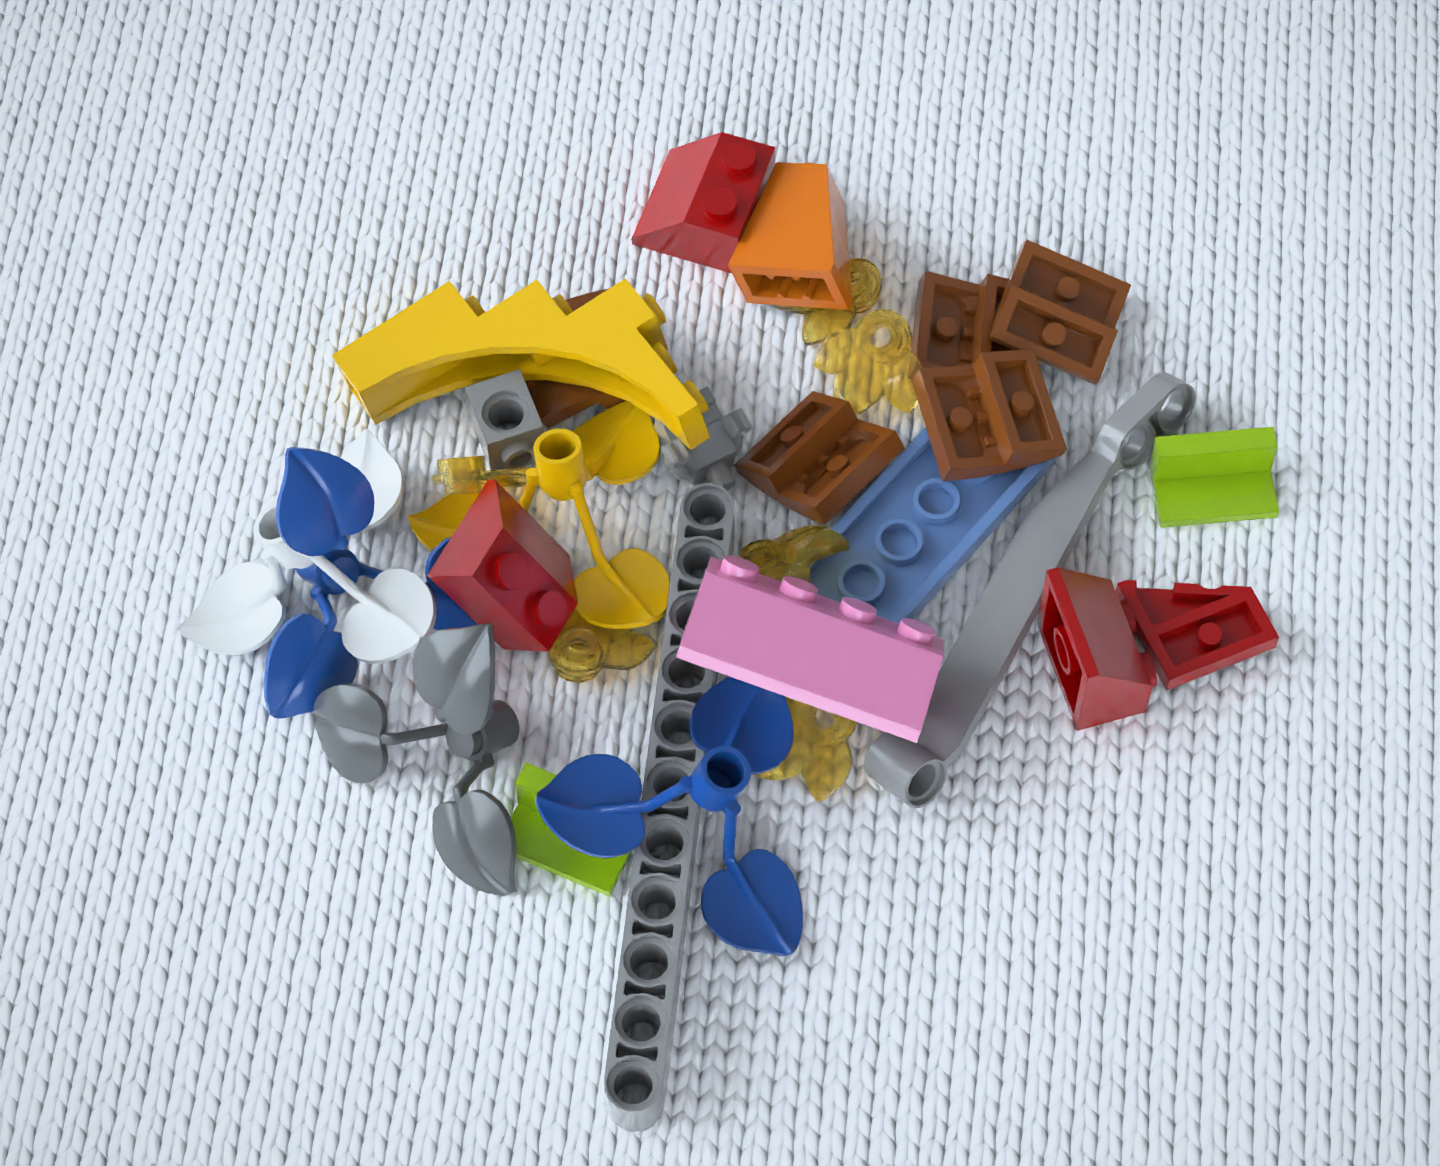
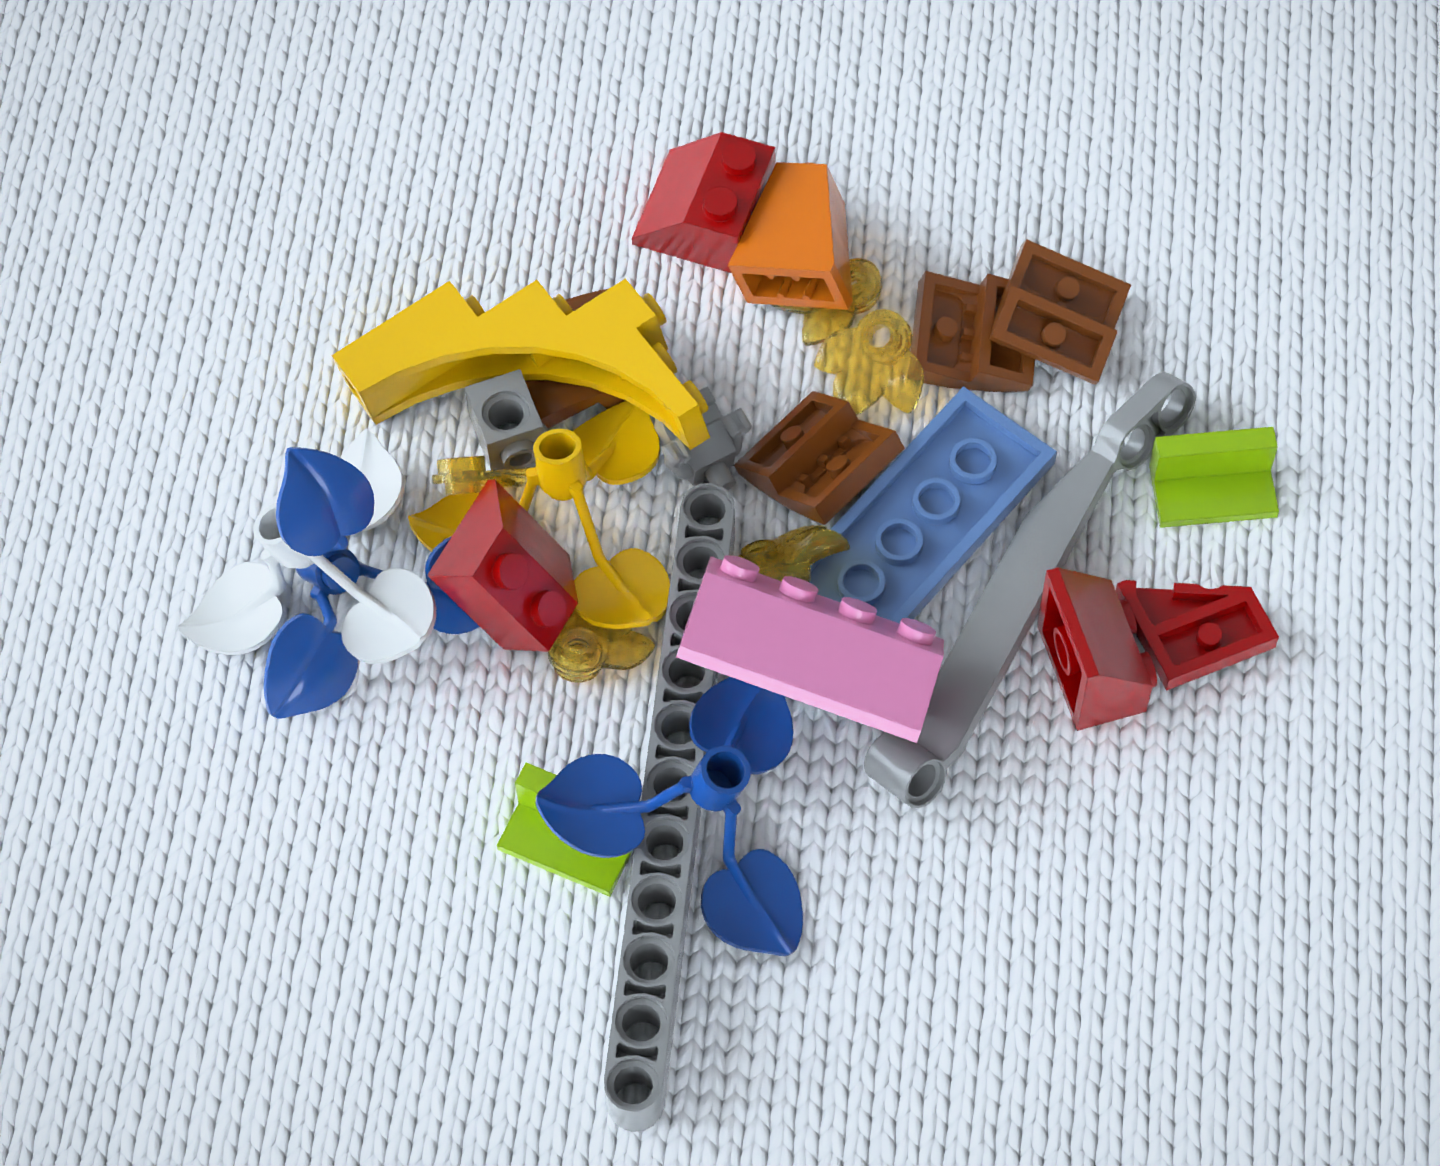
plant [313,623,520,896] -> none
clear yellow plate [756,696,857,802] -> none
dark orange slope [911,349,1067,482] -> none

